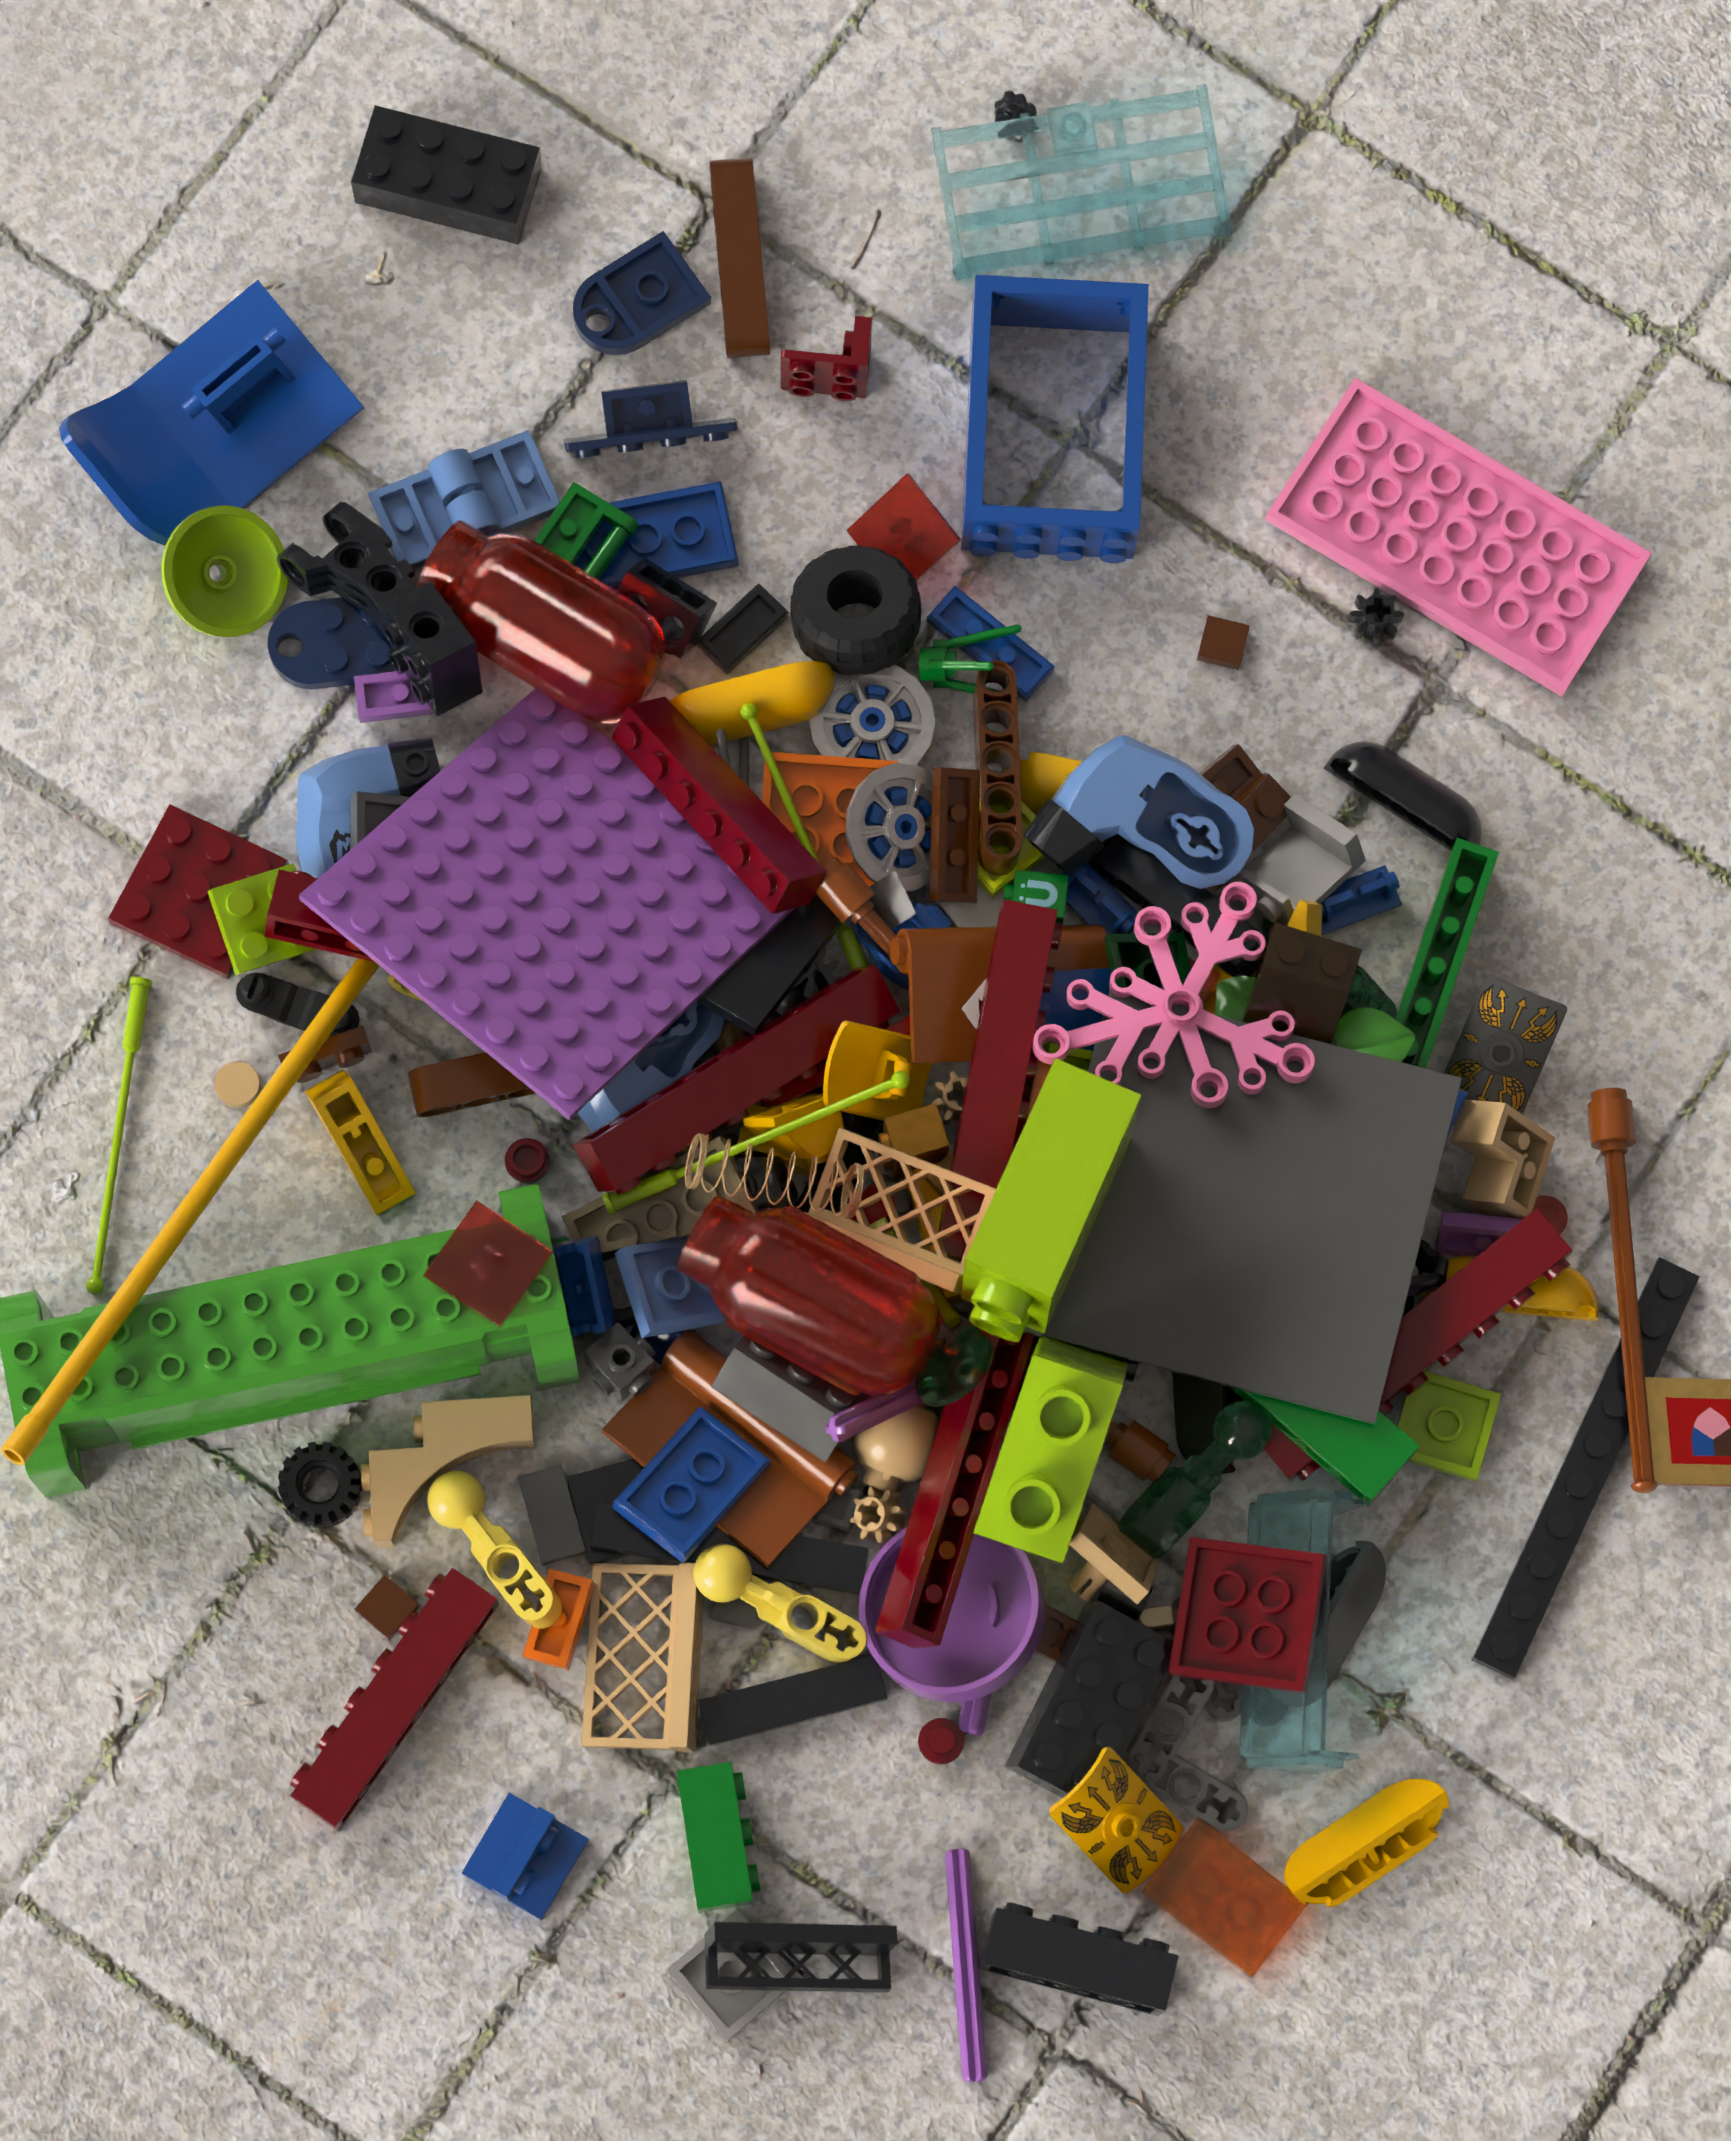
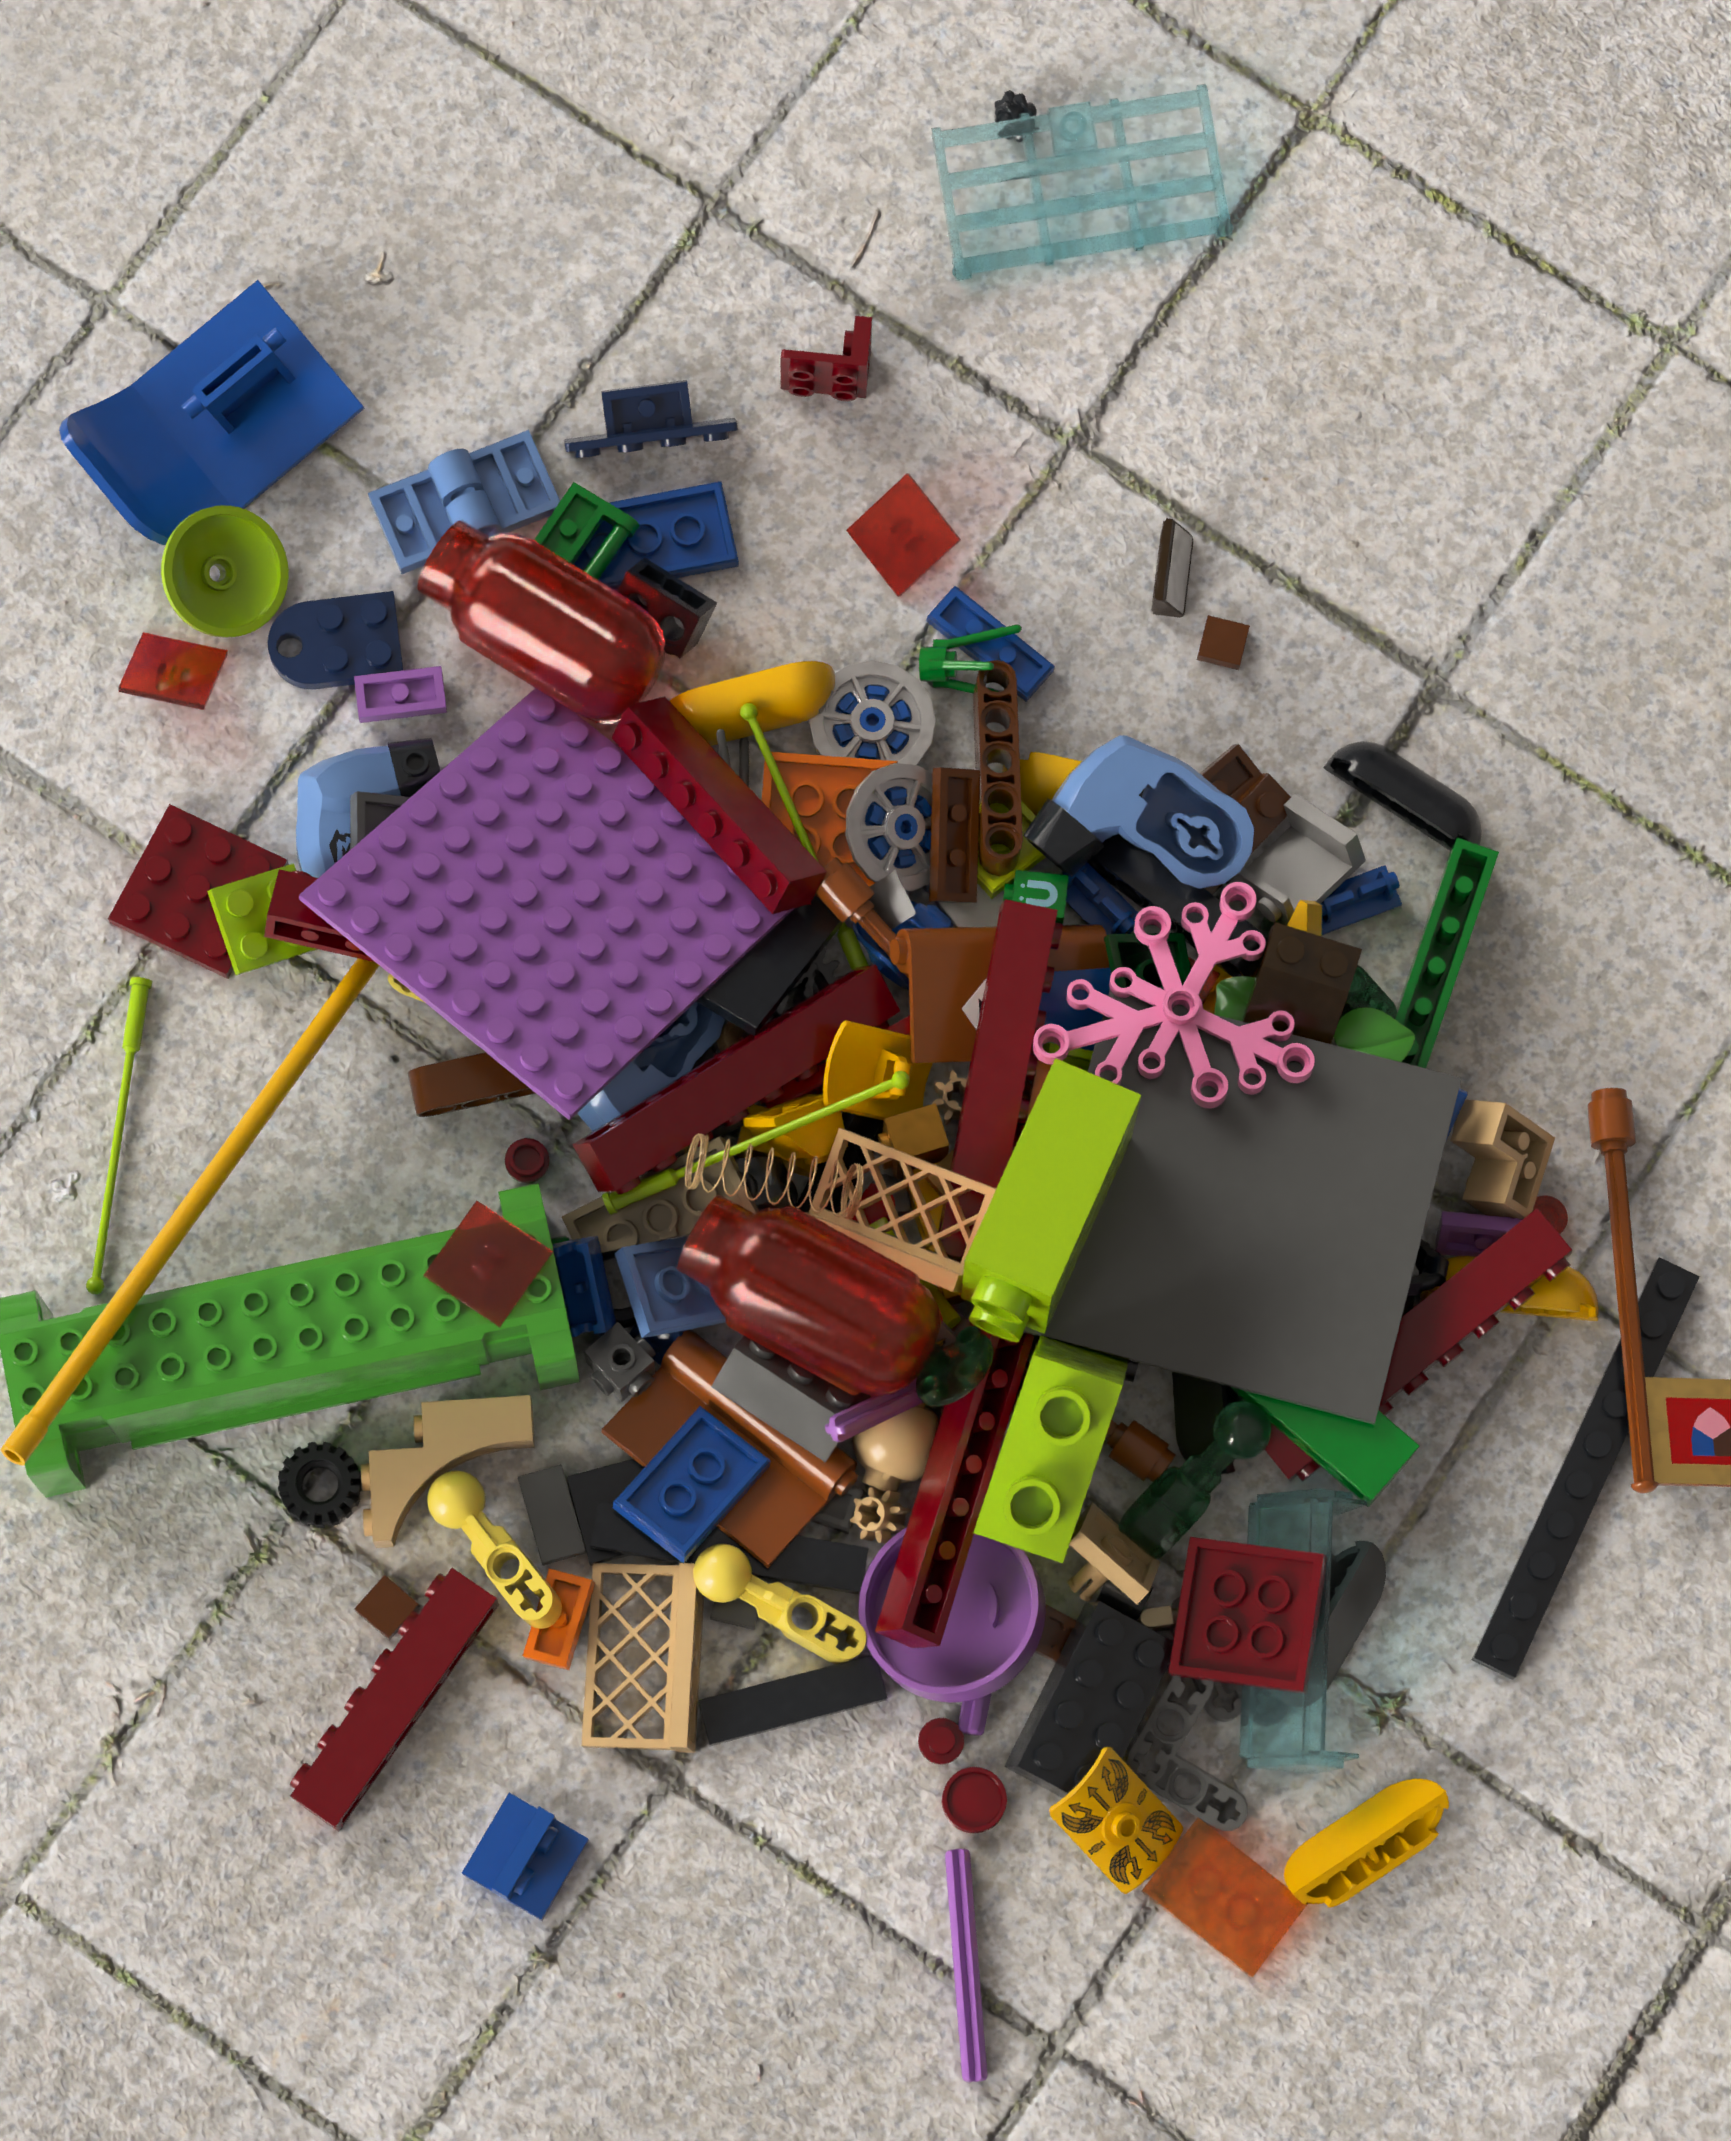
tan tile [215,1061,261,1108] -> none
black piece [236,972,360,1037] -> none
black brick [277,502,483,717] -> none
reddish brown plate [278,1026,372,1083] -> none
yellow slope [304,1070,416,1215] -> none
black brick [351,105,542,245] -> none
dark blue plate [573,231,711,355] -> none
light grey plate [667,1908,796,2042] -> none
green brick [676,1762,761,1913] -> none
black tile [697,583,789,675] -> none
black fence [705,1922,898,1992] -> none
reddish brown beam [709,157,770,358] -> none
black tyre [790,545,921,675] -> none
blue door [961,275,1149,563] -> none
black brick [979,1902,1179,2016] -> none
bright pink plate [1265,378,1652,697] -> none
black gear [1348,588,1404,646] -> none
lime plate [1397,1371,1501,1482] -> none
dark grey shield [1444,974,1568,1115] -> none
none -> clear red piece [118,632,228,710]
none -> dark red piece [942,1767,1007,1833]
none -> slope [1151,518,1194,618]

